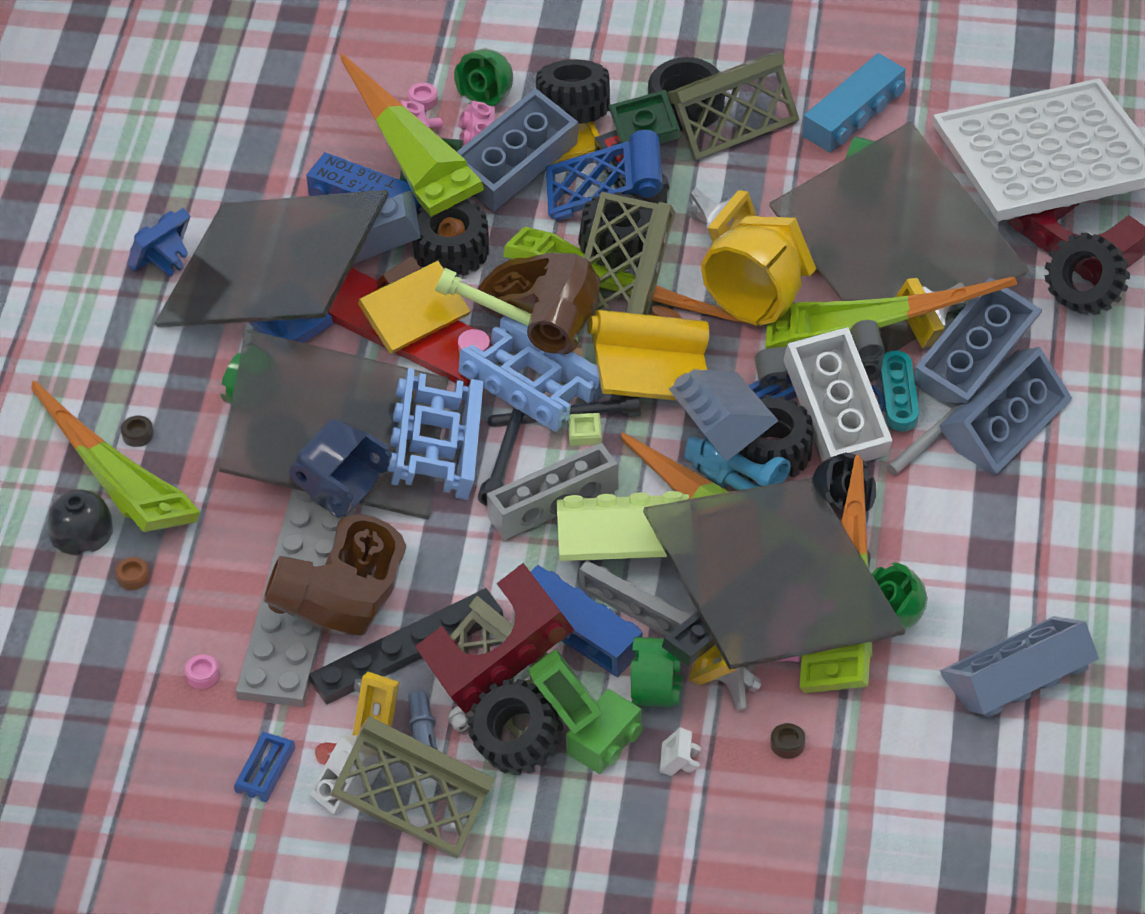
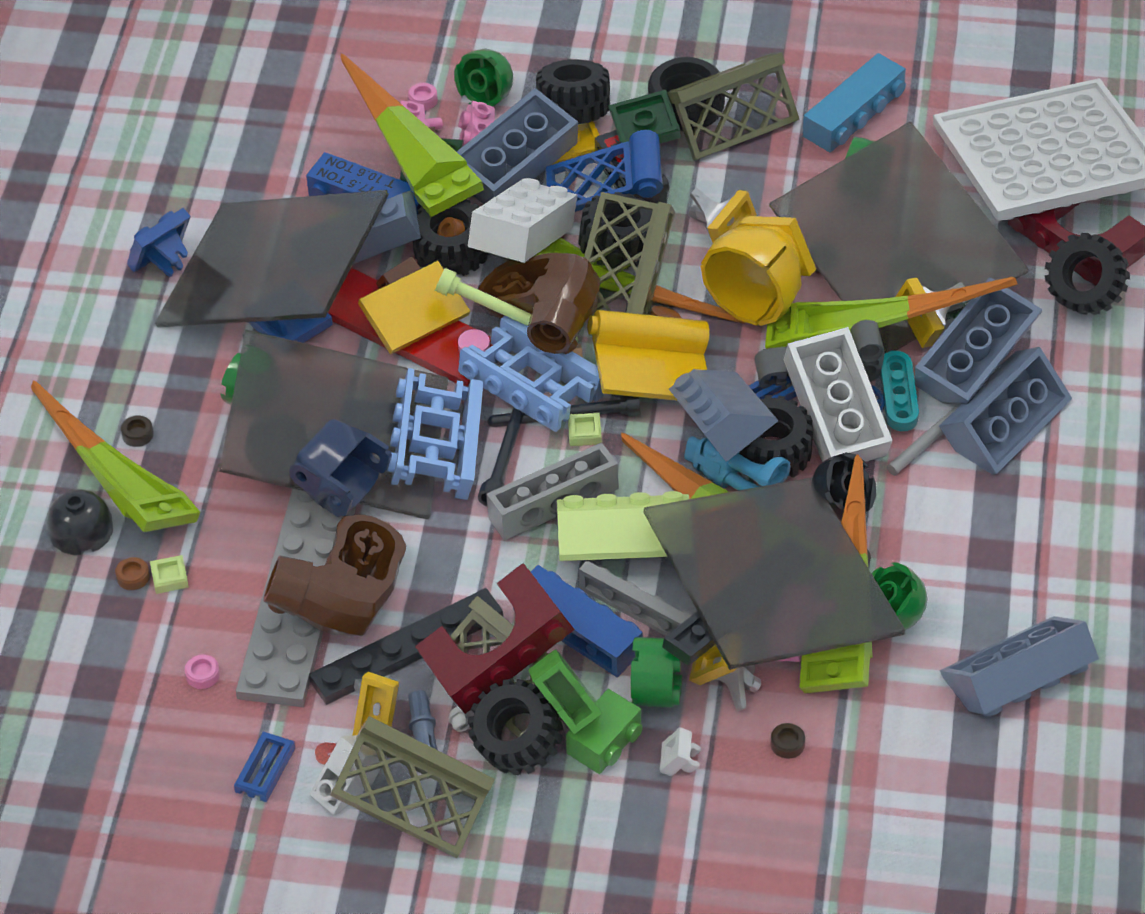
none -> yellowish green tile [150,555,189,594]
none -> white brick [468,178,577,263]

